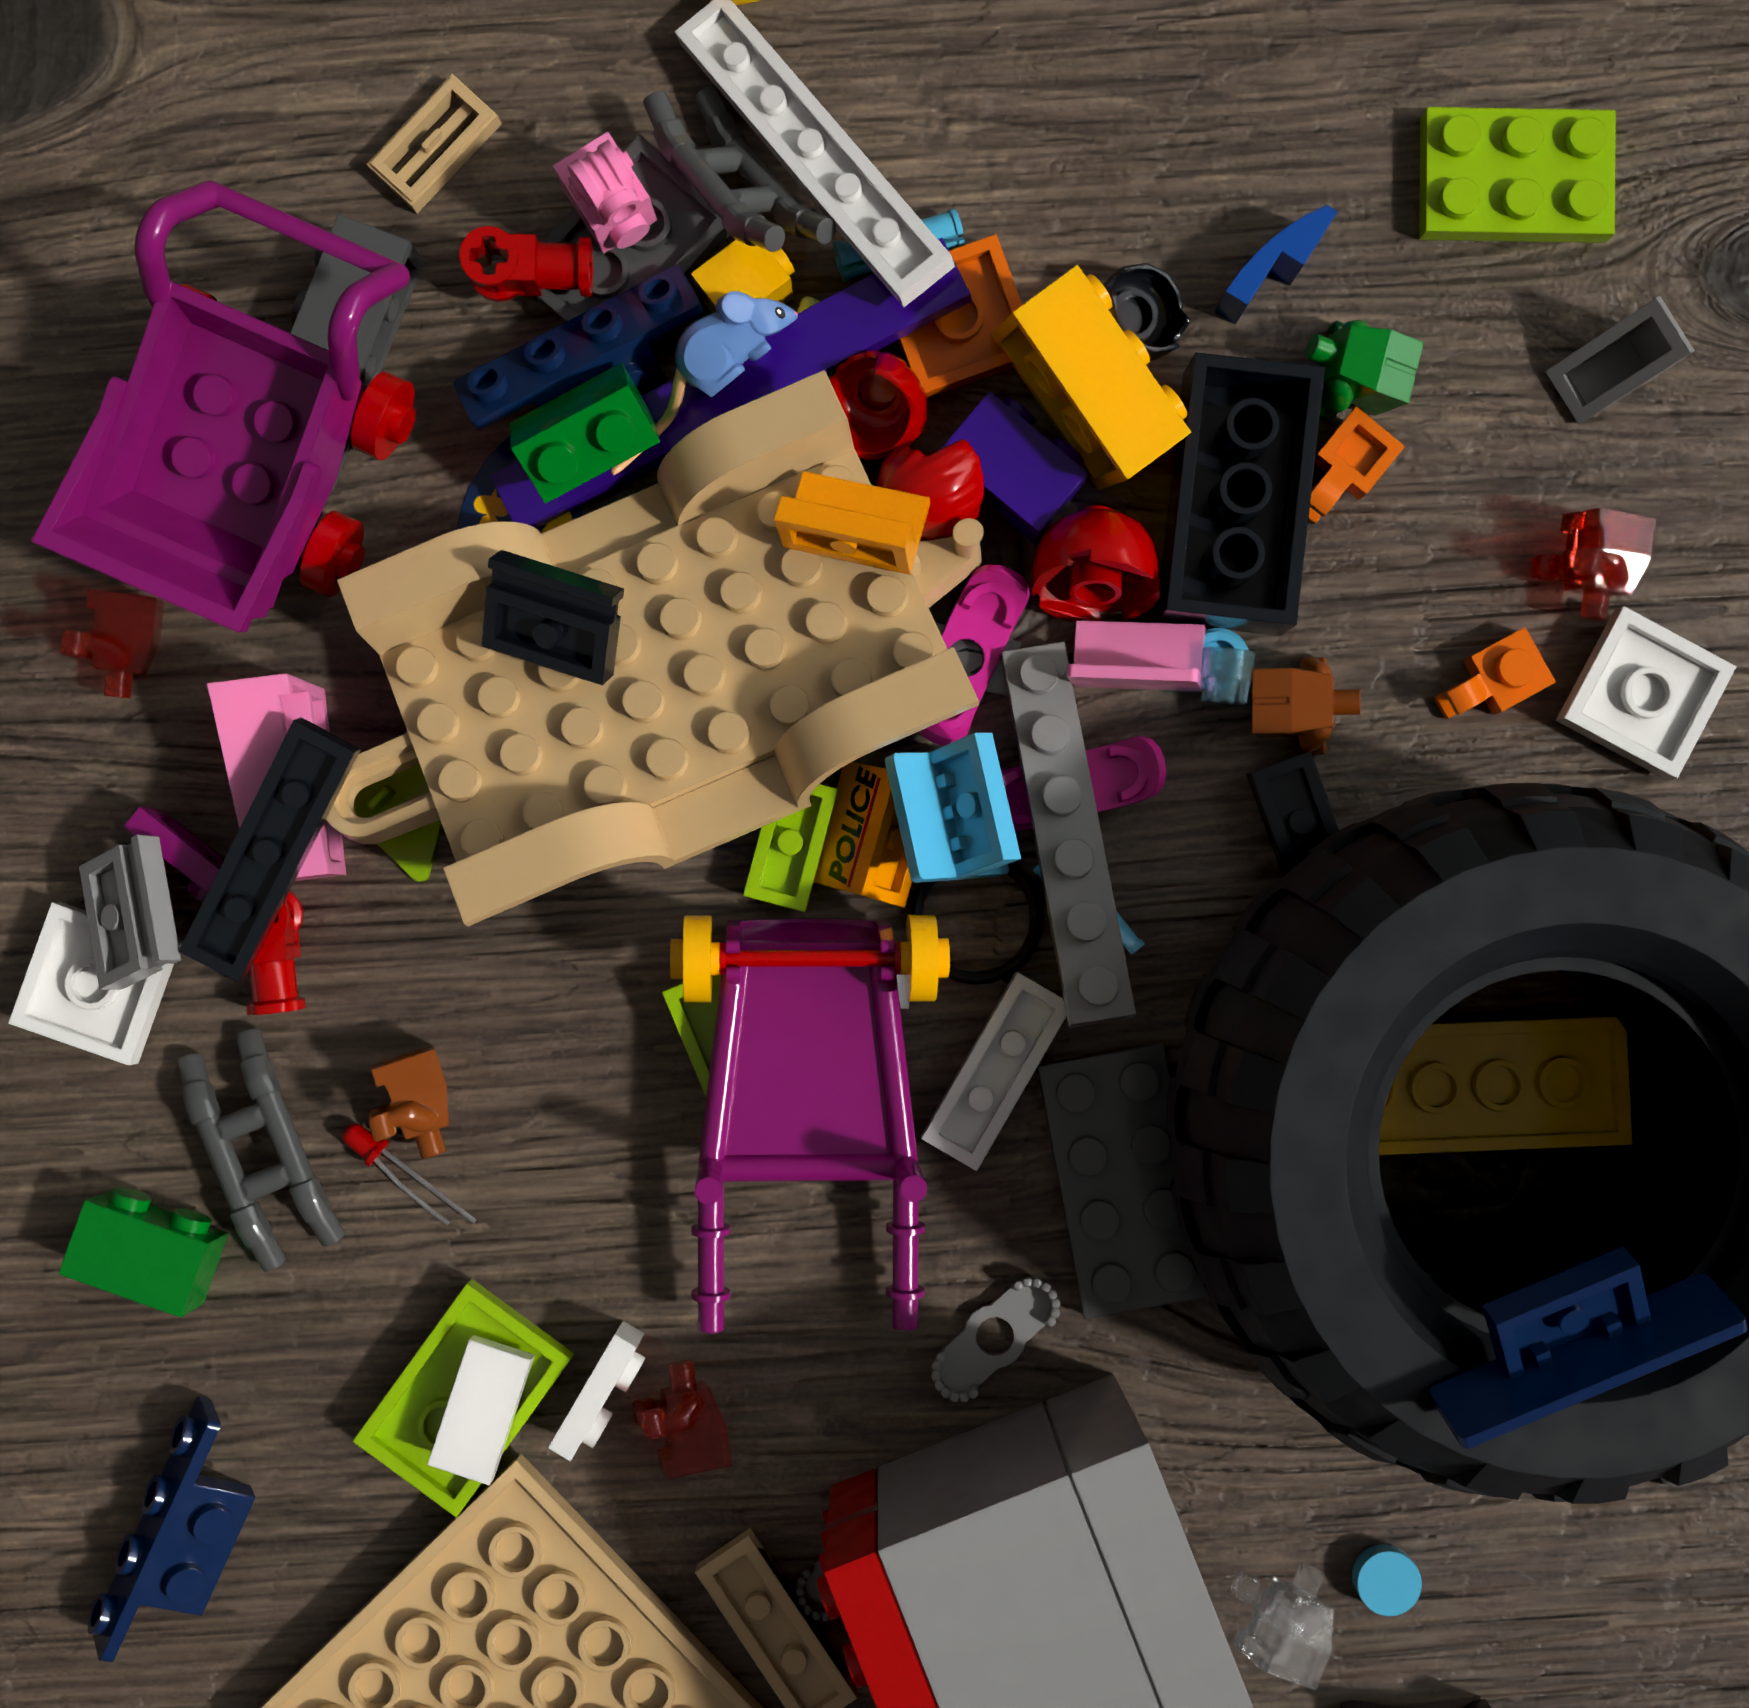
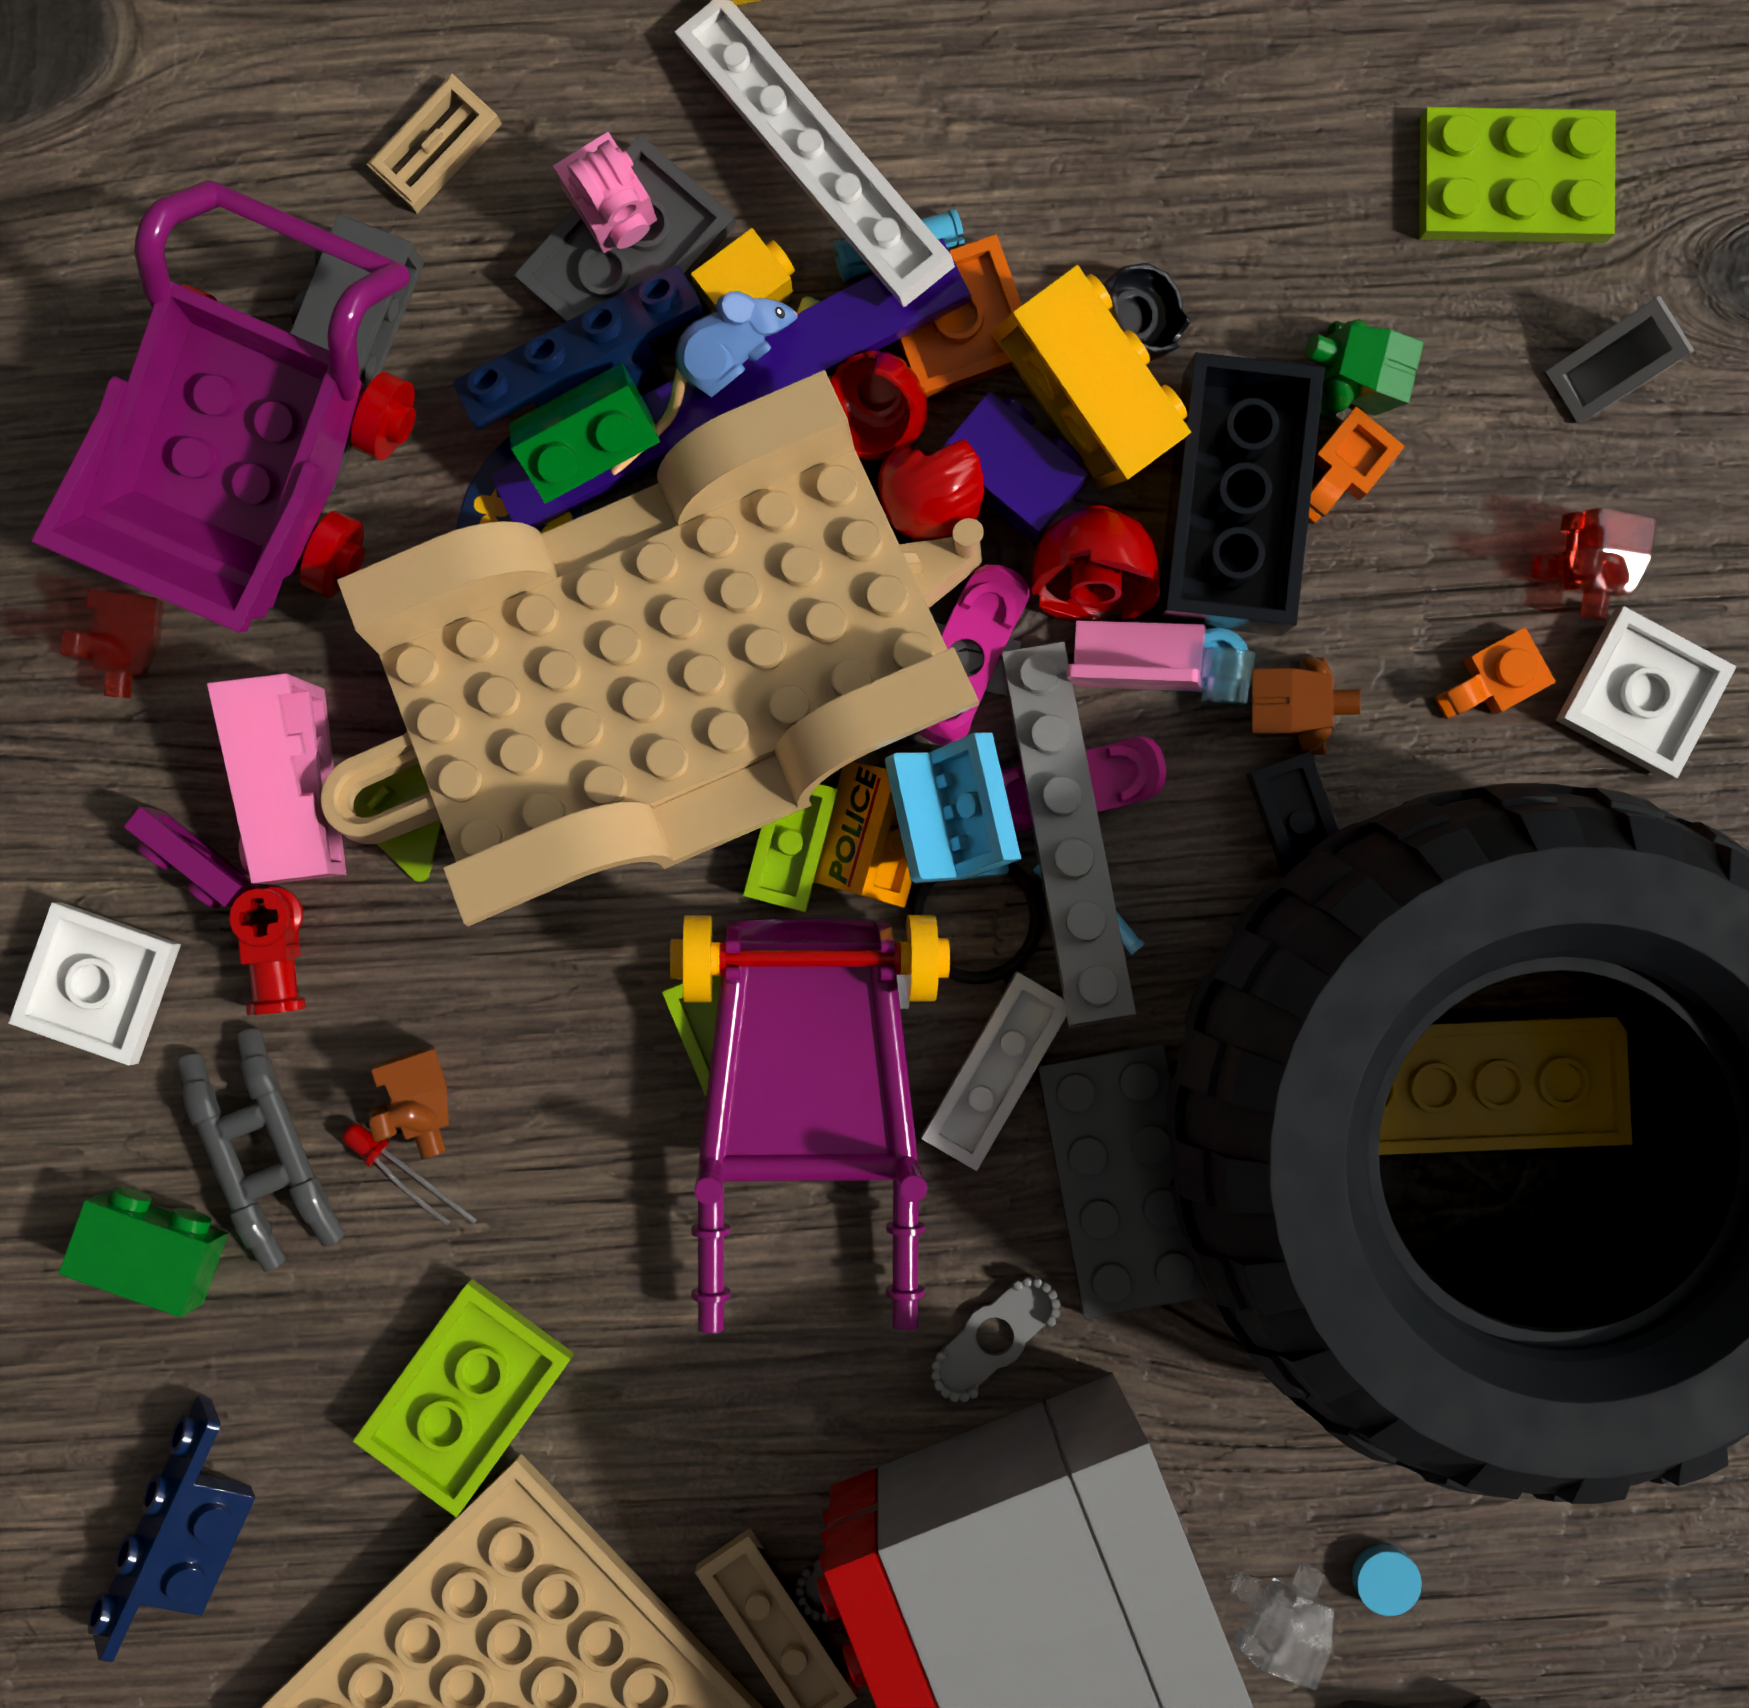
light grey plate [79,835,181,990] -> none
black plate [179,717,361,982] -> none
white tile [427,1335,535,1485] -> none
red connector [459,226,594,302] -> none
black plate [482,550,624,685] -> none
white plate [548,1321,646,1461] -> none
clear red piece [632,1359,732,1479] -> none
dark grey piece [643,86,836,252] -> none
light orange panel [774,471,930,575] -> none
blue slope [1215,205,1338,324] -> none
dark blue bracket [1429,1246,1747,1449] -> none

